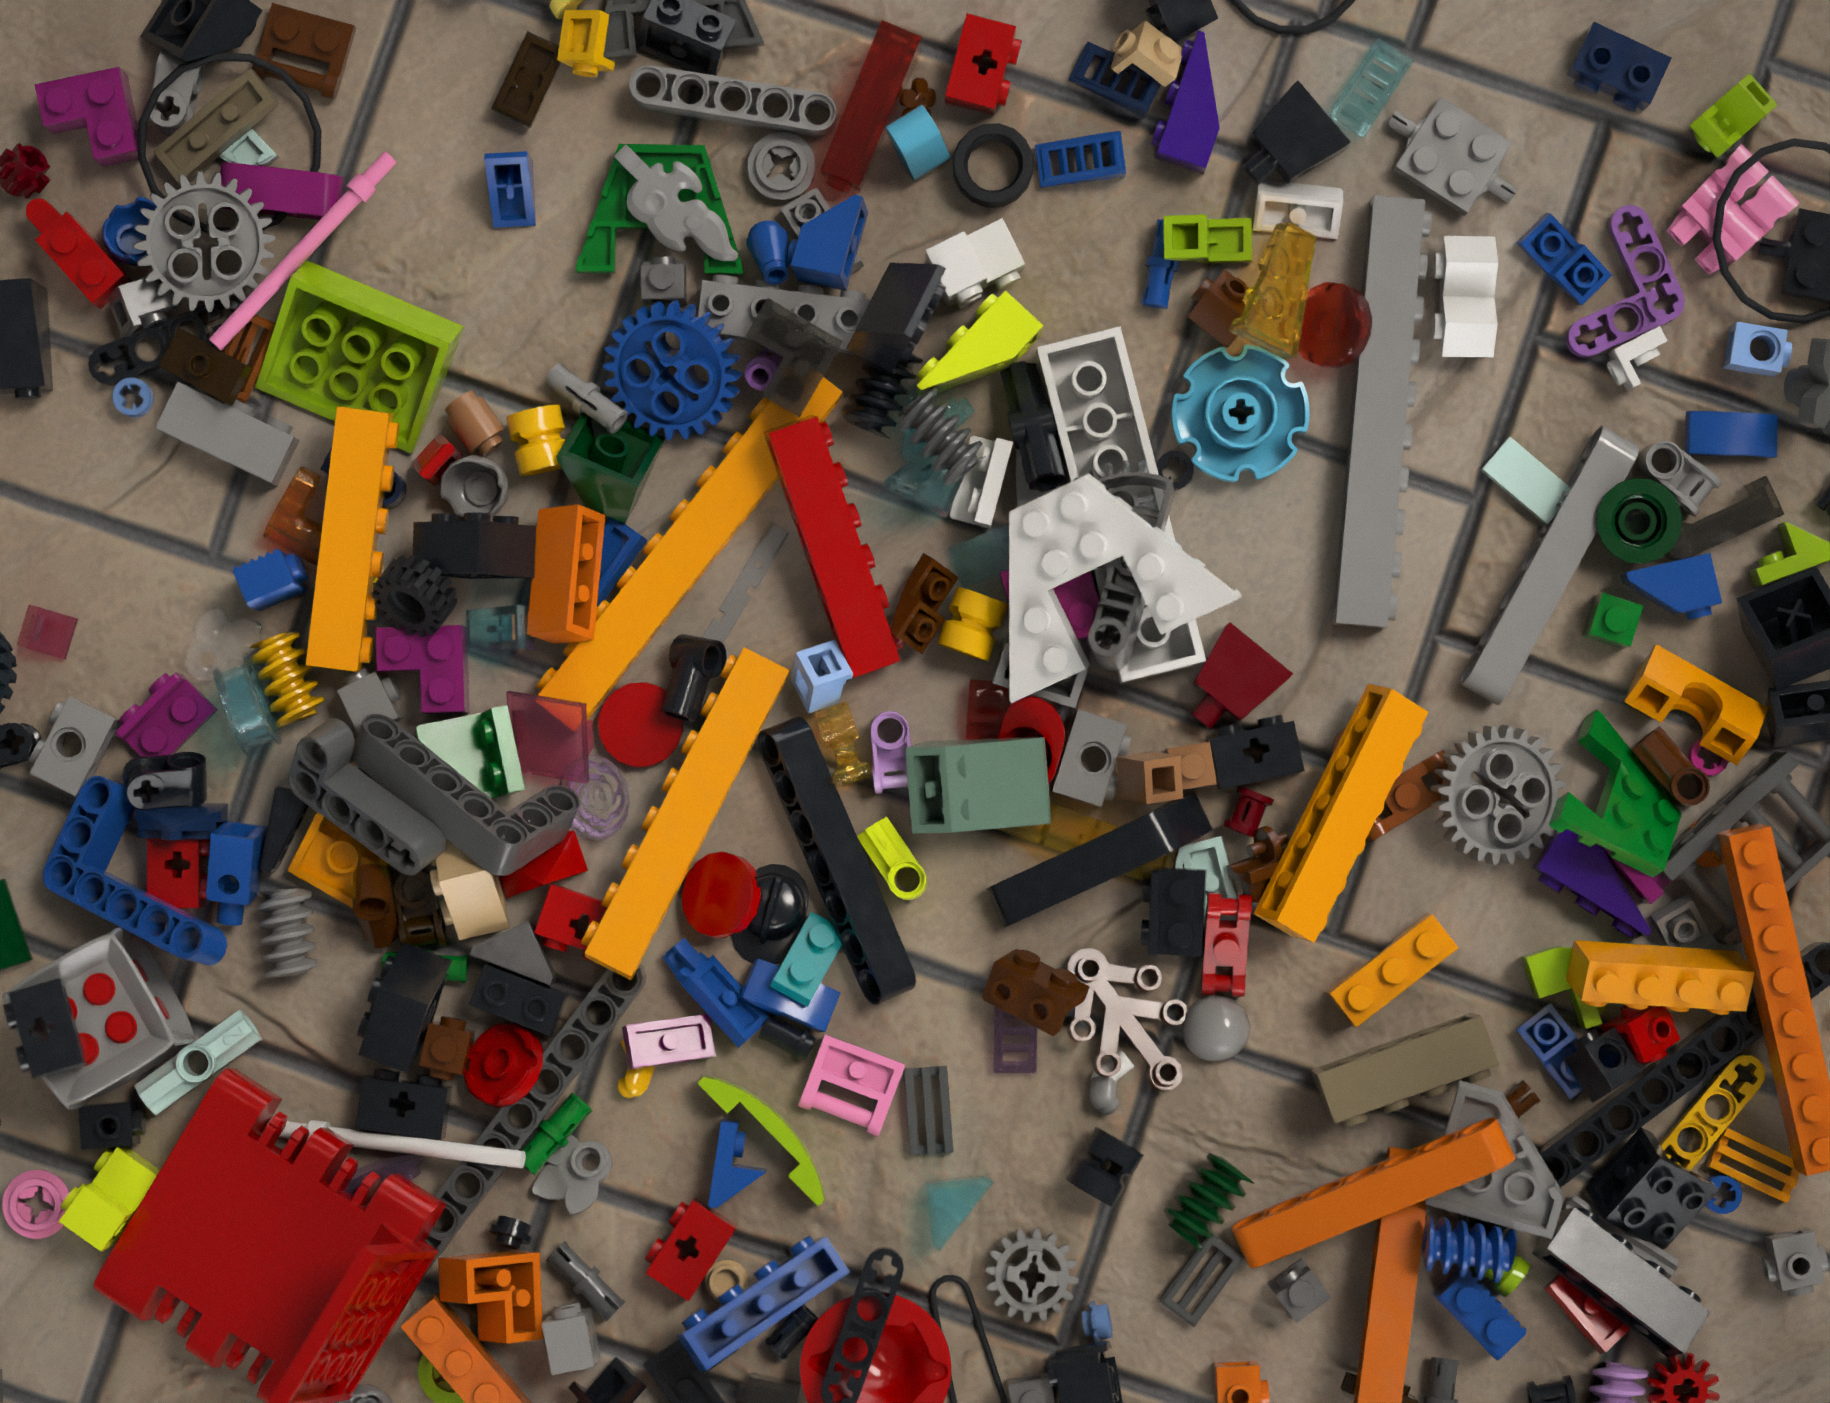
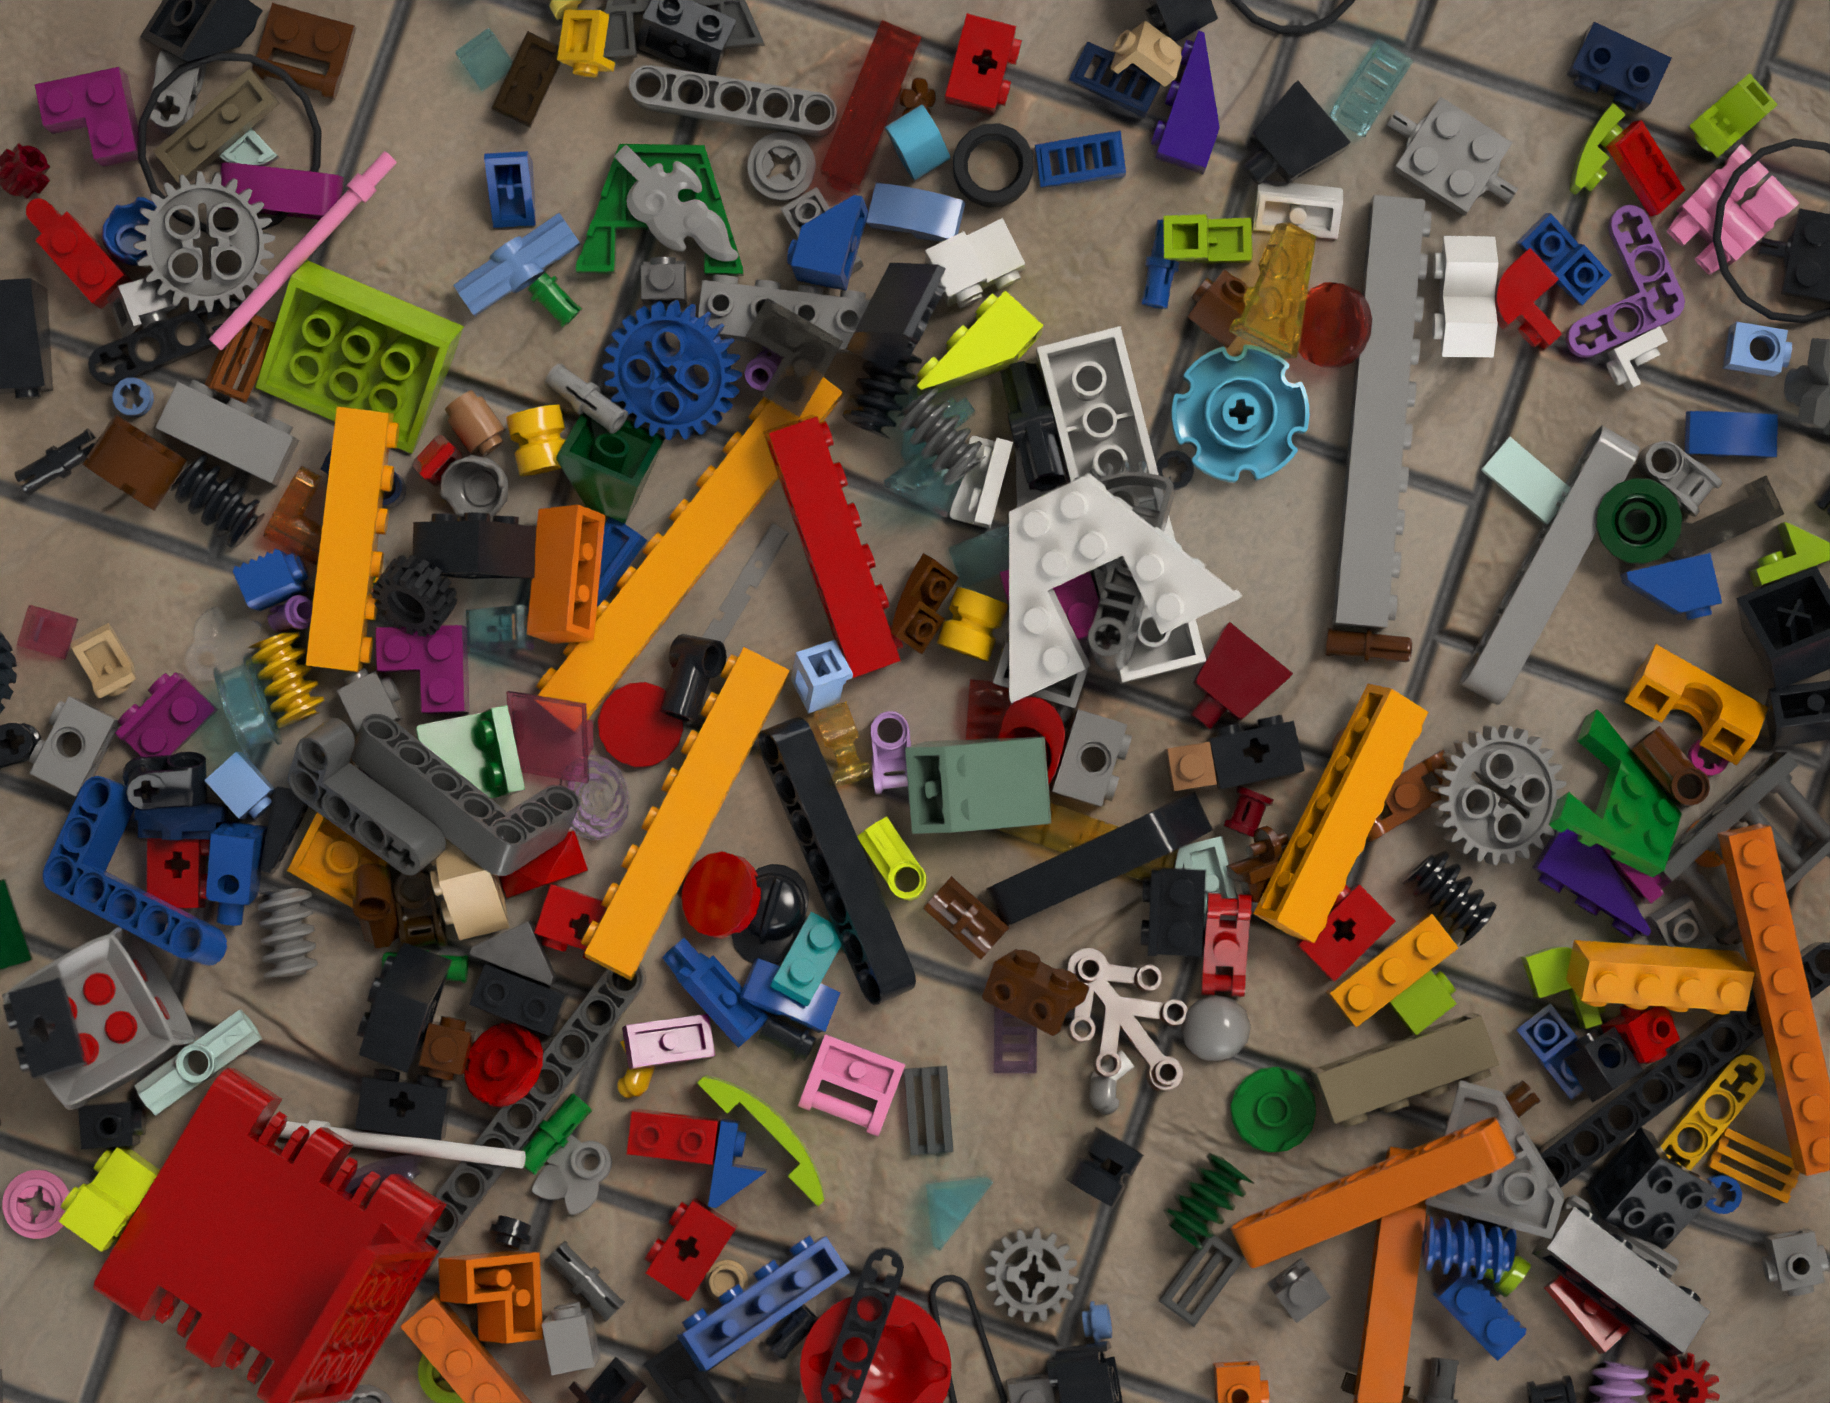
dark brown plate [159,327,252,405] -> none
blue cone [746,221,789,285] -> none
medium nougat brick [1116,751,1183,805] -> none
green brick [1582,592,1644,649] -> none
none -> black pin [14,428,96,496]
none -> tan bracket [71,623,136,699]
none -> reddish brown brick [82,414,187,511]
none -> black piece [170,454,265,548]
none -> light blue brick [204,751,275,819]
none -> medium lavender pin [267,595,313,633]
none -> medium blue piece [453,213,581,317]
none -> clear light blue slope [455,28,513,91]
none -> green pin [528,272,582,328]
none -> red brick [626,1108,720,1165]
none -> medium blue slope [866,182,965,242]
none -> reddish brown hips [923,876,1009,960]
none -> green tile [1230,1066,1316,1152]
none -> red brick [1295,884,1396,982]
none -> reddish brown axle [1326,628,1412,663]
none -> lime brick [1388,970,1457,1035]
none -> black piece [1401,851,1497,946]
none -> red brick [1494,248,1562,350]
none -> lime slope [1569,103,1626,195]
none -> red plate [1606,120,1685,216]

